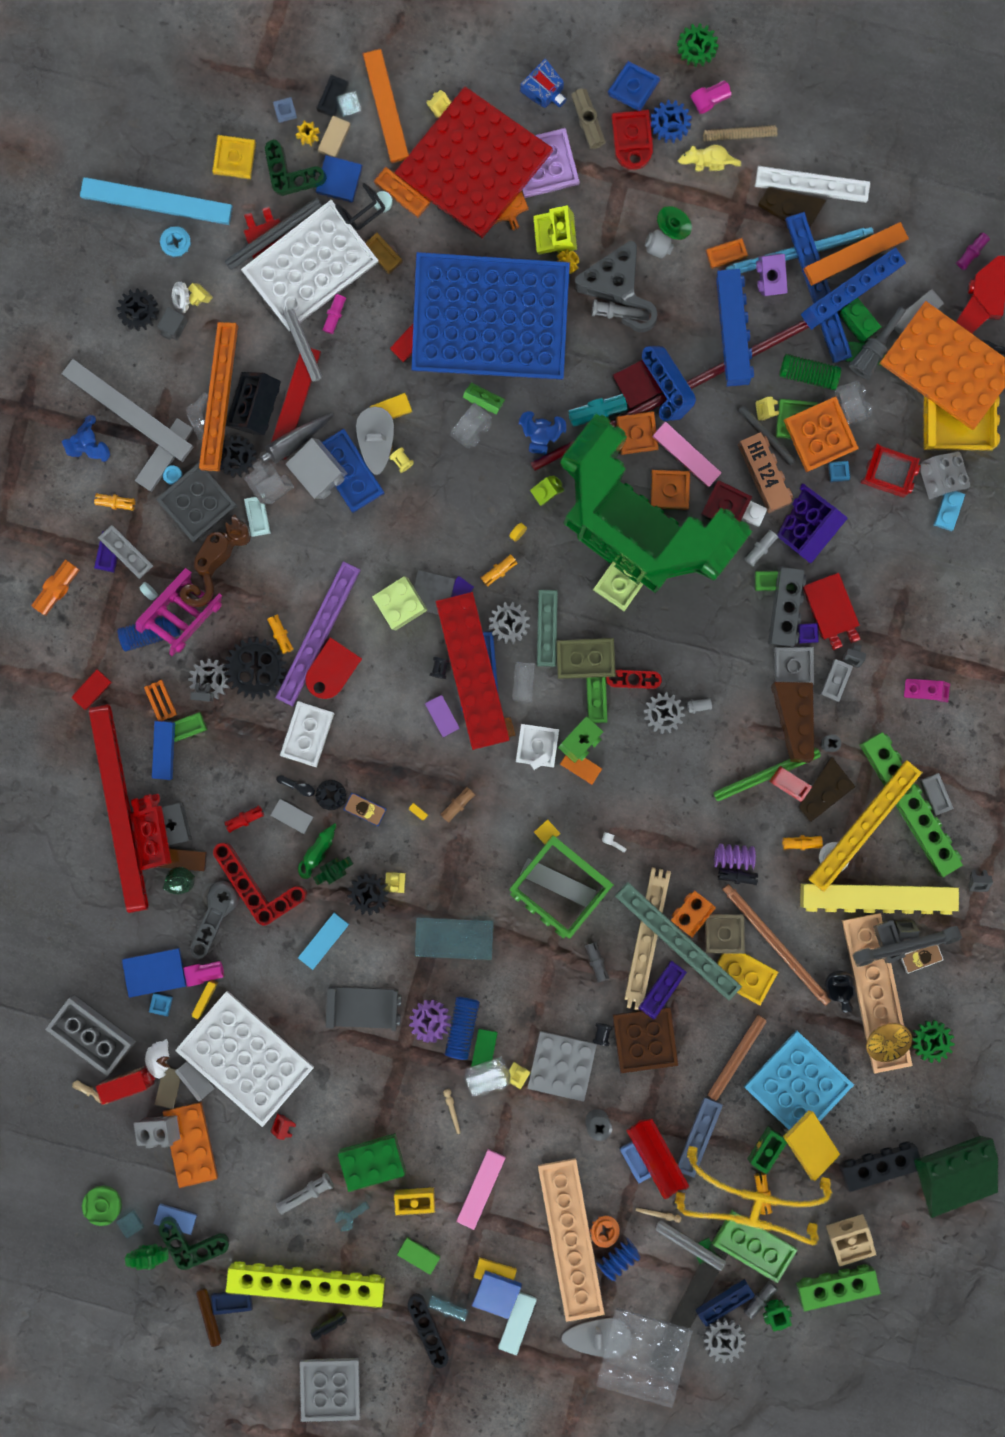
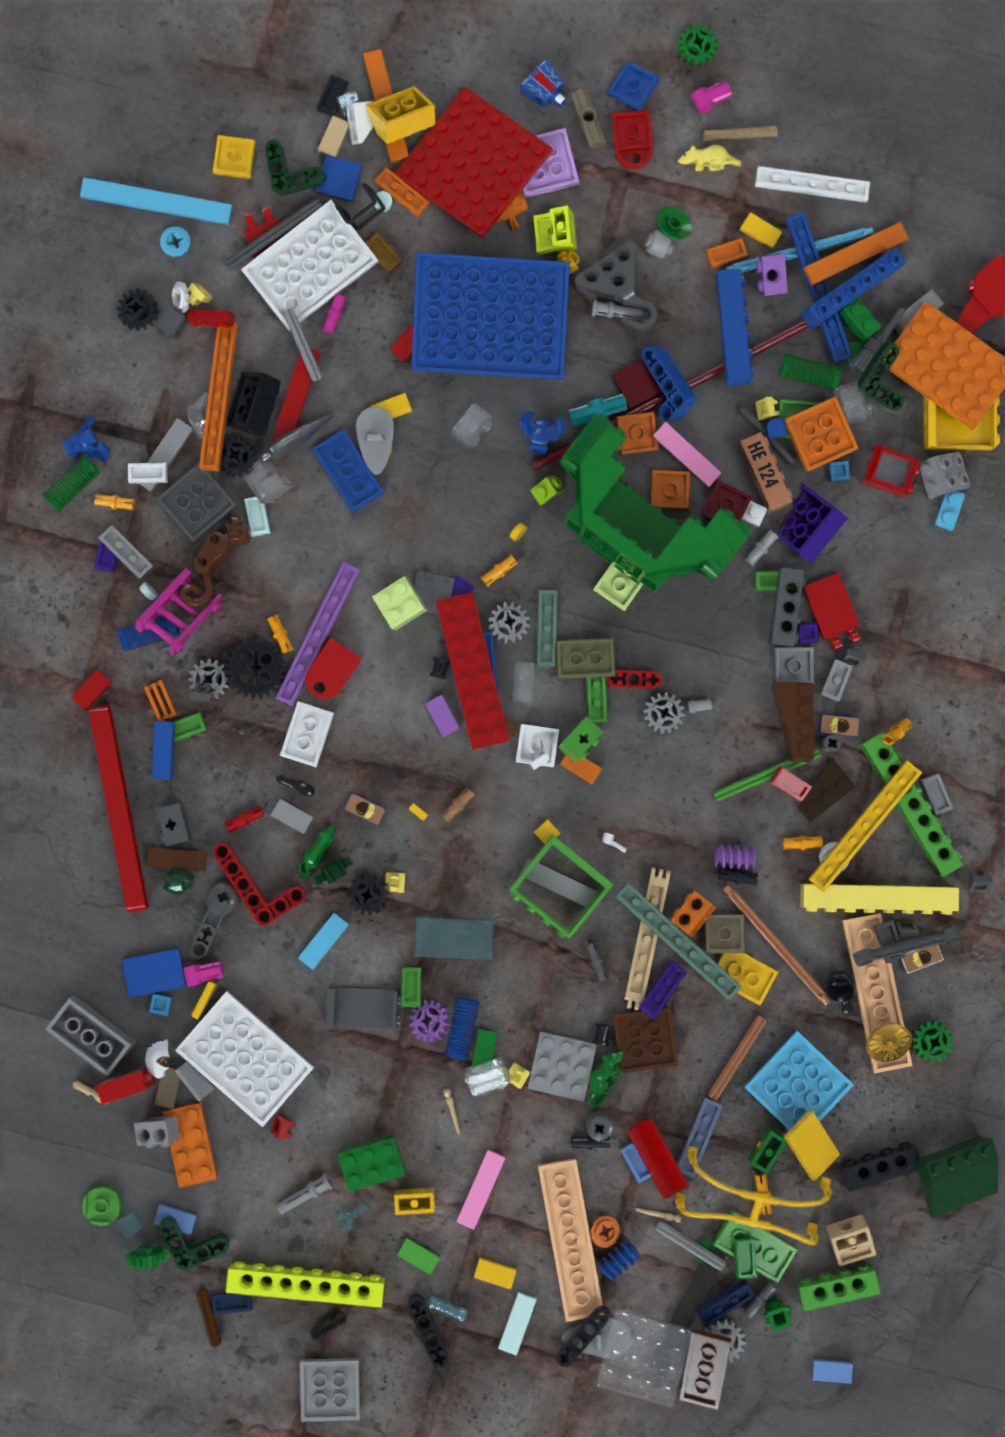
orange piece [31,559,80,616] -> none
light grey tile [61,359,194,462] -> none
red tile [130,794,172,871] -> none
medium azure tile [163,465,183,485] -> none
sand blue plate [273,97,297,123] -> none
light grey brick [286,438,348,499] -> none
yellow gear [296,120,320,146] -> none
black gear [315,780,346,810] -> none
light yellow bush [389,447,414,473] -> none
light yellow tile [426,90,451,118] -> none
bright green plate [463,383,505,415] -> none
tile [472,1270,522,1319] -> none
blue gear [650,100,692,143] -> none
dark brown wing [758,187,827,227] -> none
dark pink bracket [904,679,950,703] -> none
magenta pin [956,232,990,270] -> none
none -> green piece [42,456,101,512]
none -> white tile [128,462,168,484]
none -> red piece [186,309,236,328]
none -> white slope [346,101,374,145]
none -> yellow slope [366,86,435,144]
none -> bright green tile [401,968,421,1007]
none -> black beam [556,1305,611,1368]
none -> black pin [571,1134,610,1150]
none -> green animal [588,1051,623,1109]
none -> plate [679,1328,732,1410]
none -> green tile [734,1236,757,1279]
none -> yellow tile [740,212,782,250]
none -> blue tile [766,418,788,440]
none -> medium blue tile [811,1358,853,1384]
none -> medium nougat tile [819,714,860,737]
none -> dark green beam [857,341,904,411]
none -> light orange pin [882,718,912,746]

